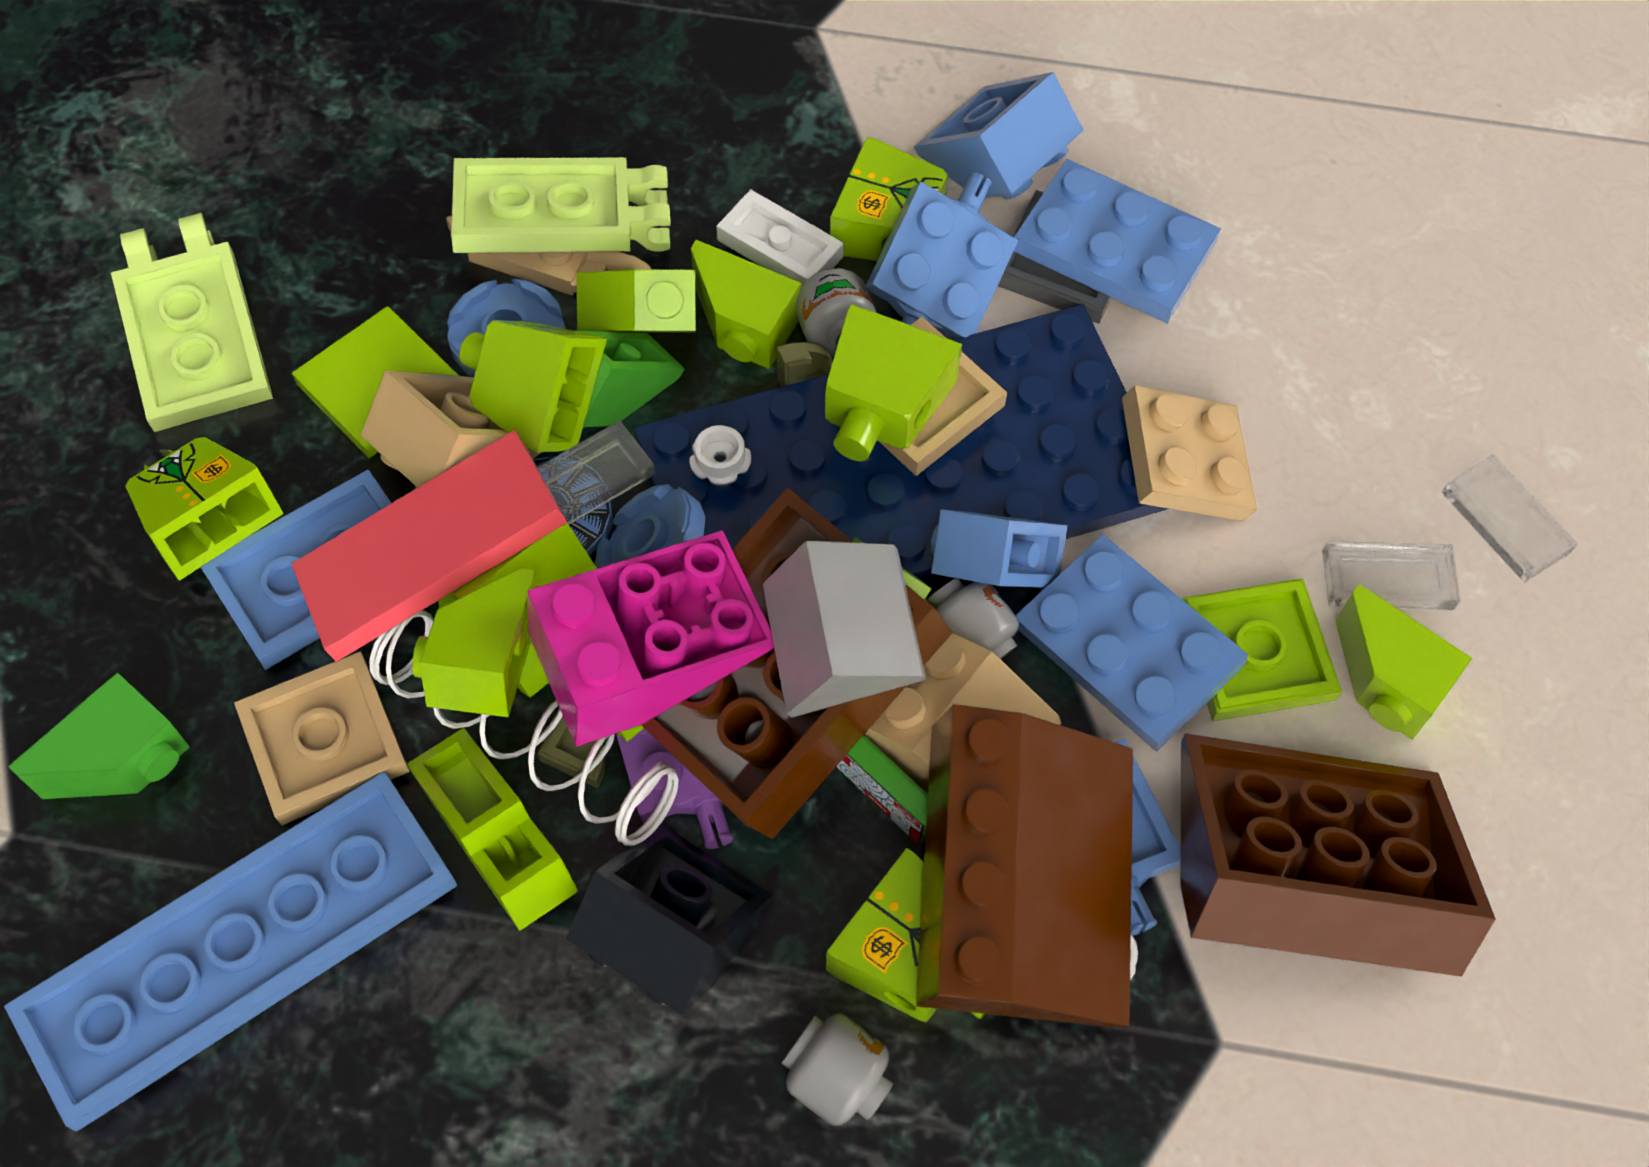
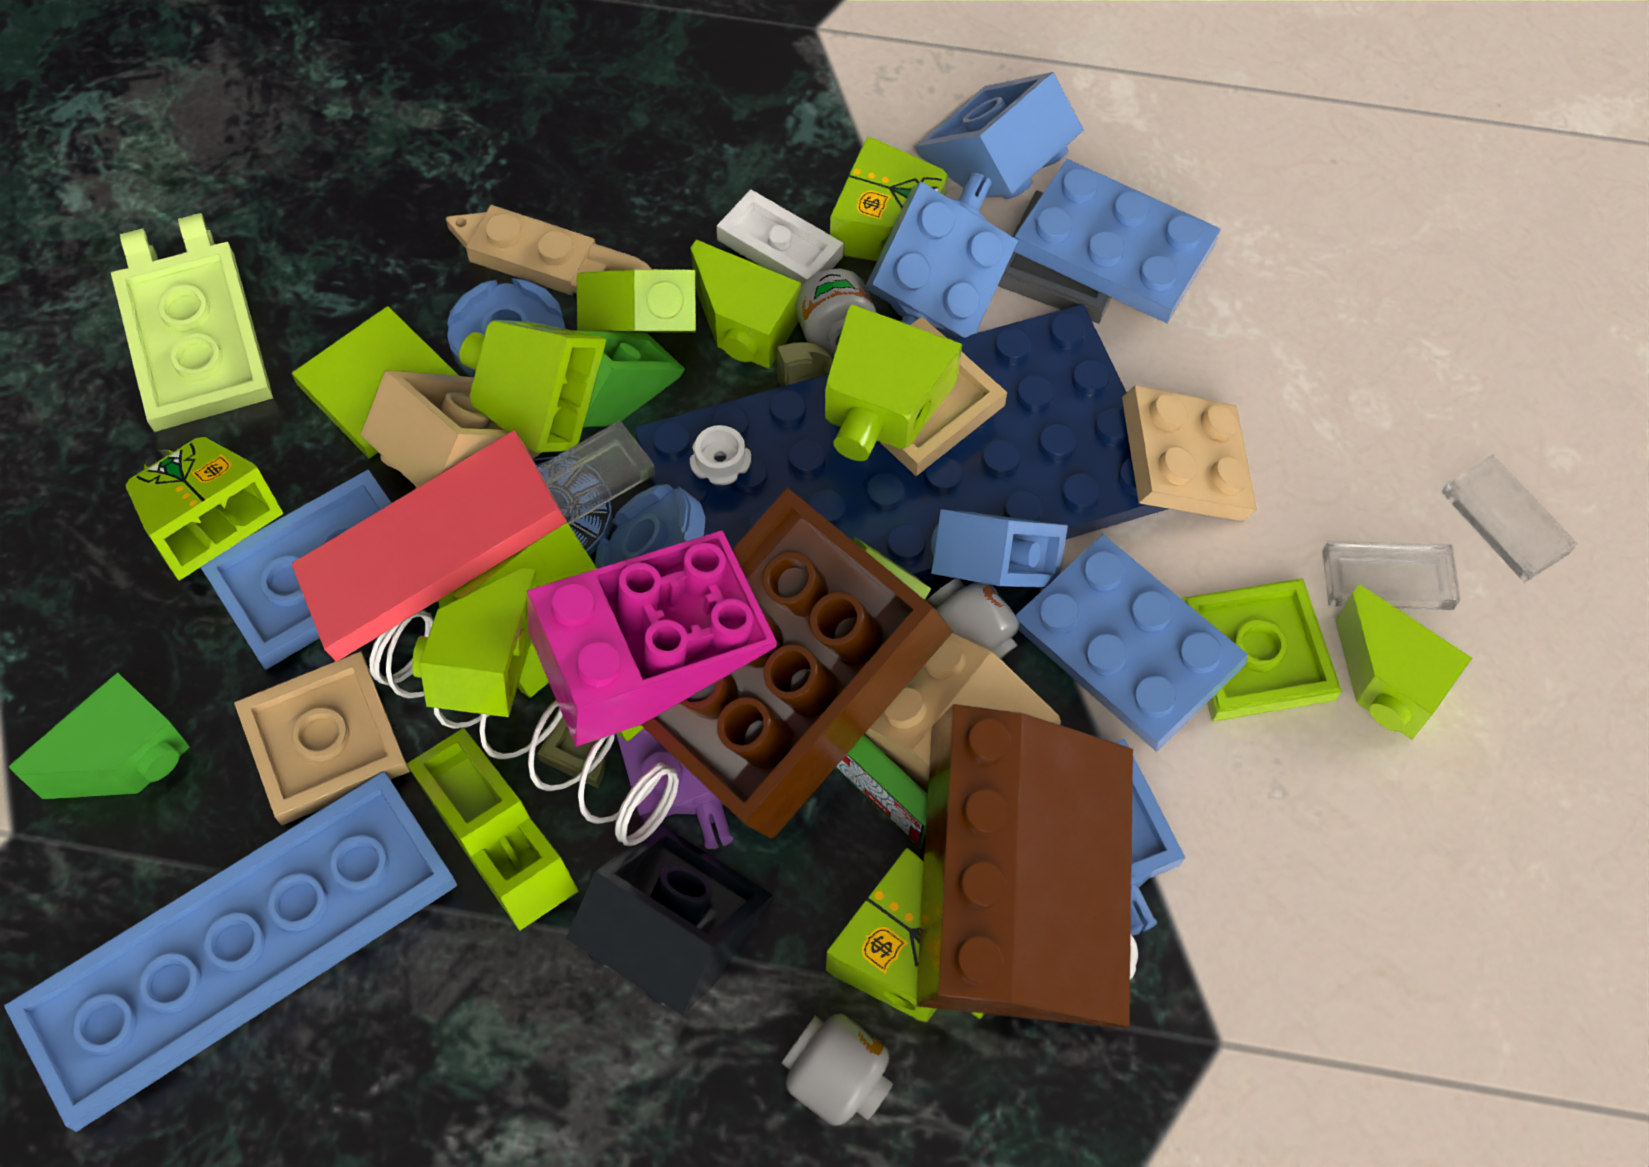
yellowish green tile [451,158,670,253] -> none
light grey slope [763,541,926,718] -> none
reddish brown slope [1180,733,1496,977] -> none

